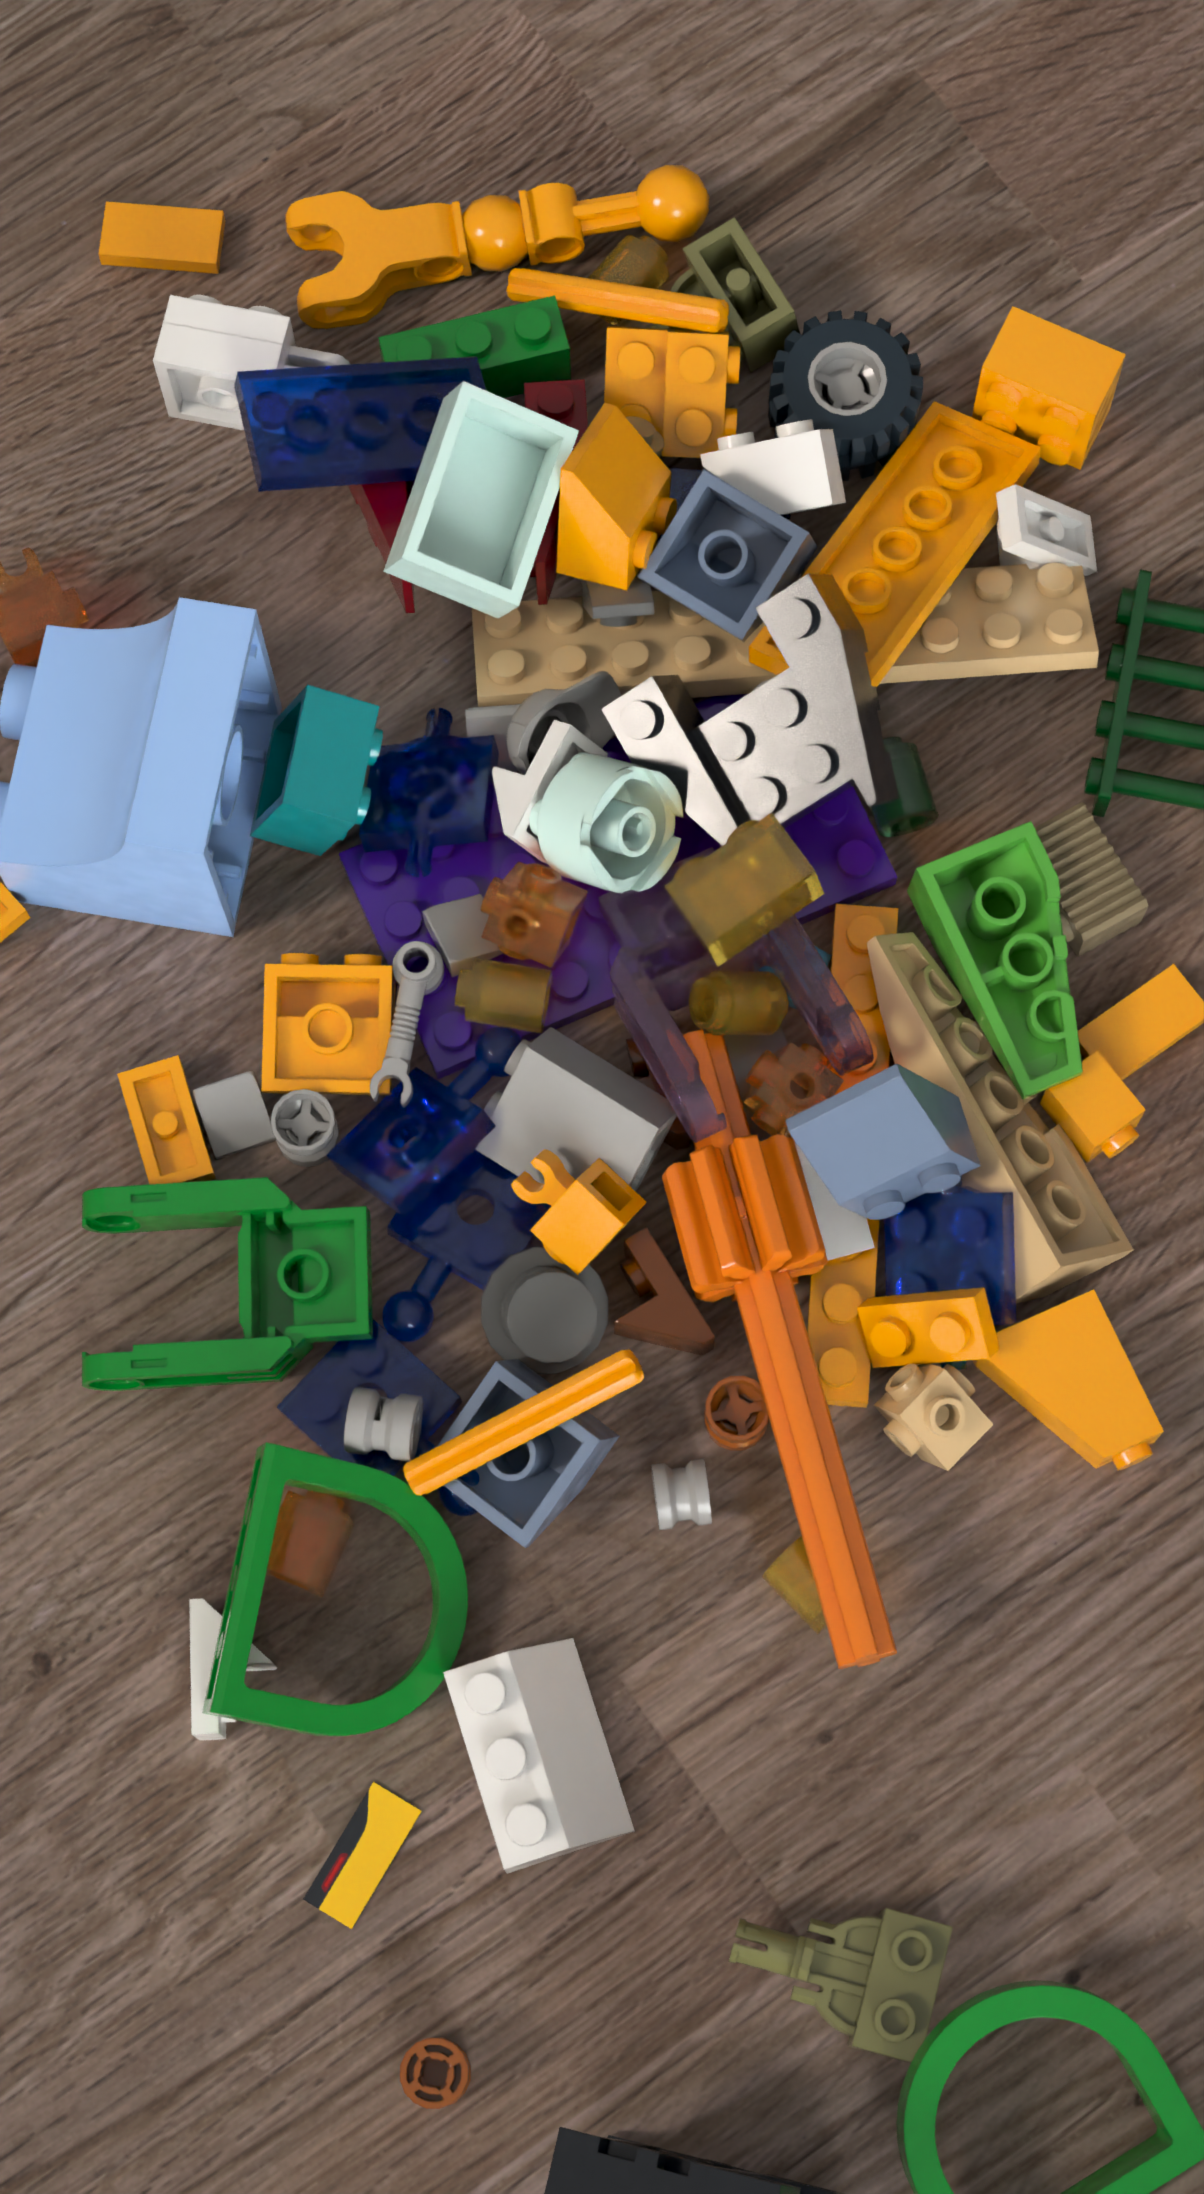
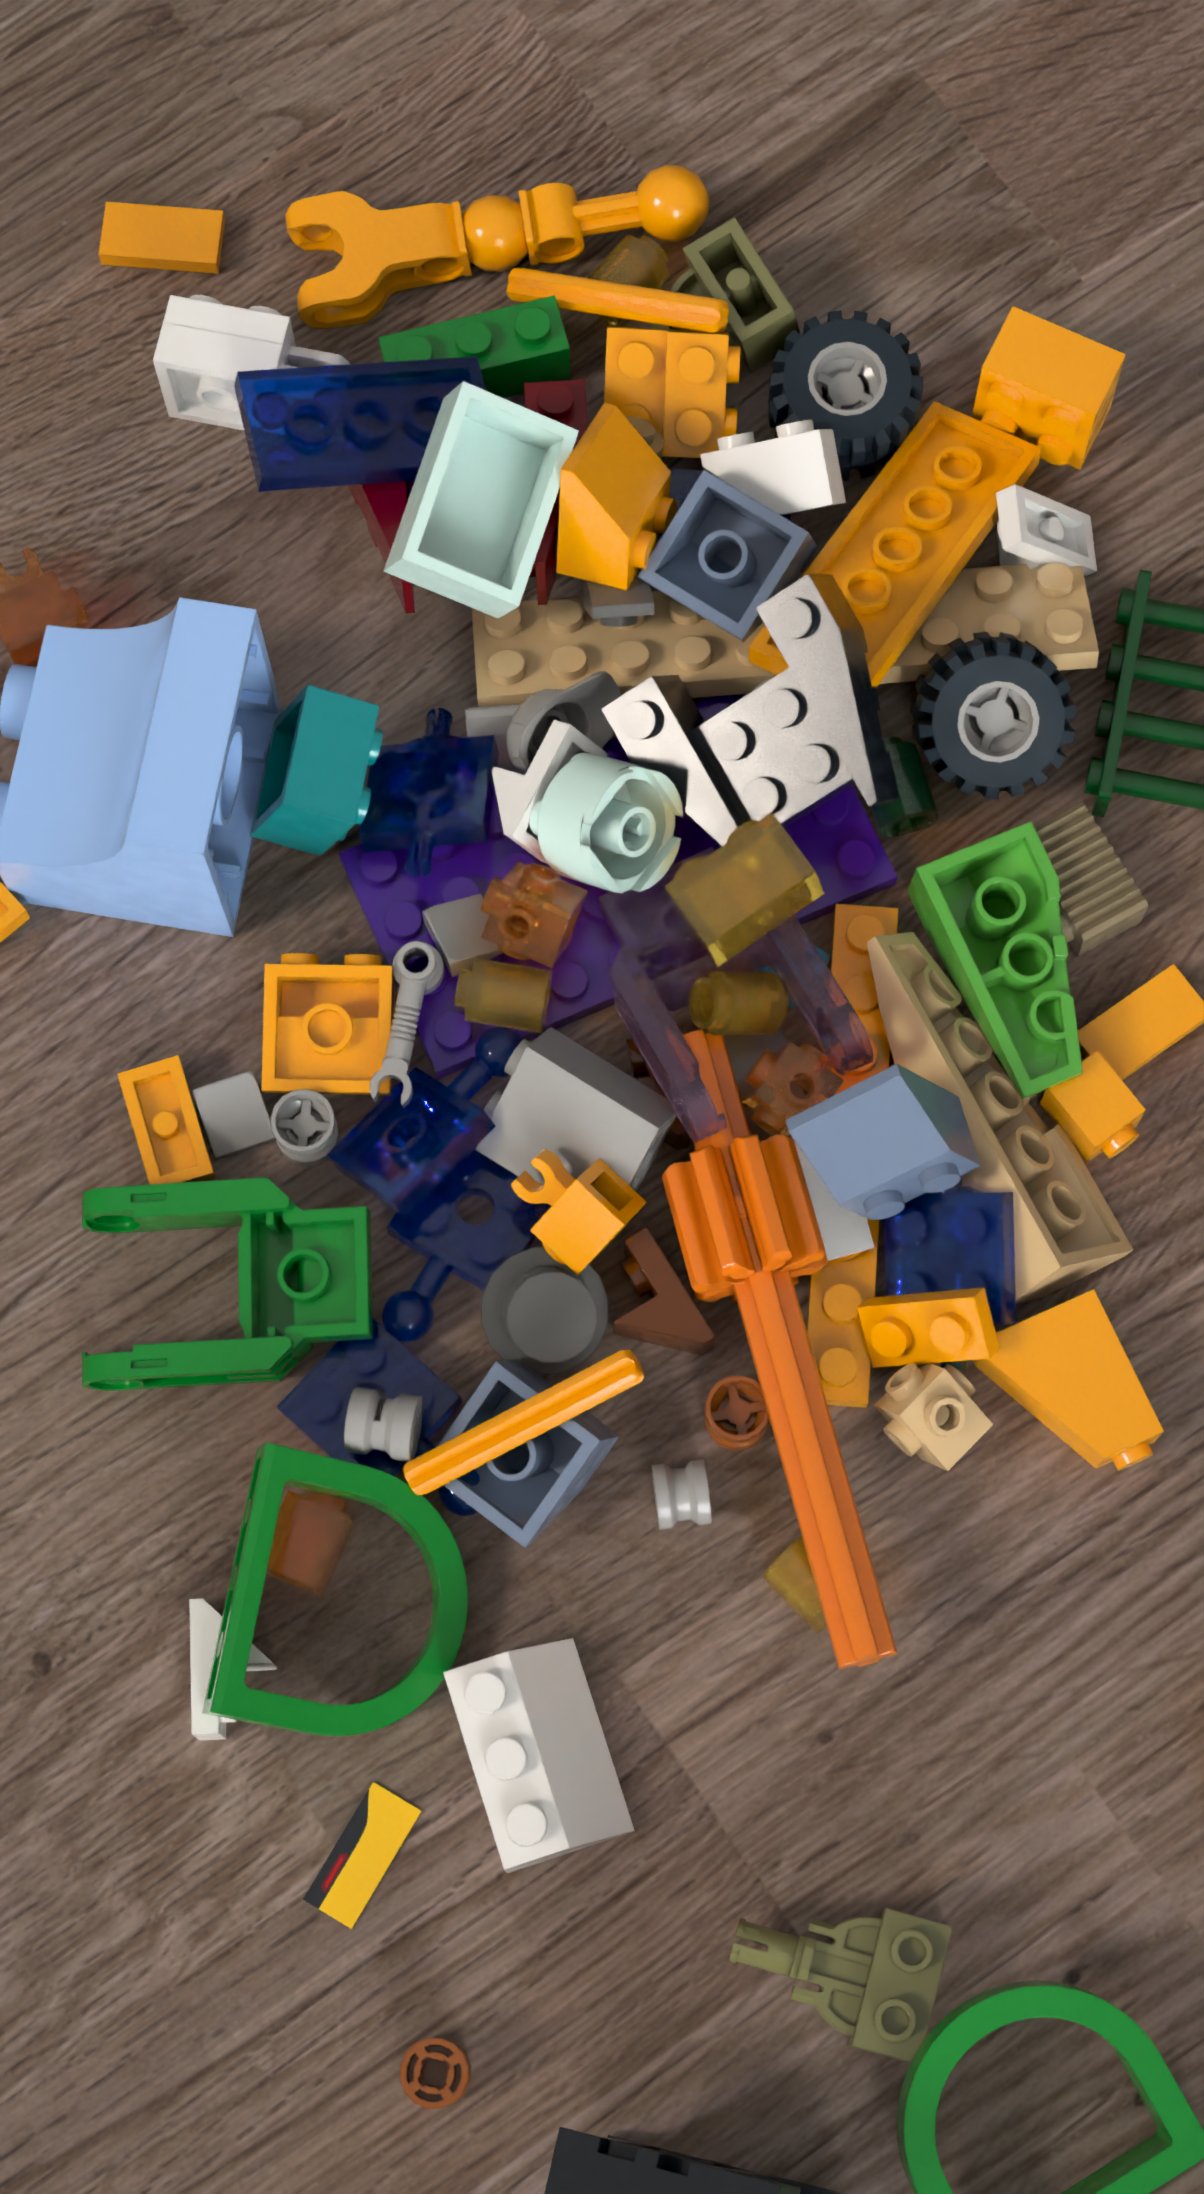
none -> black wheel [910,632,1077,799]

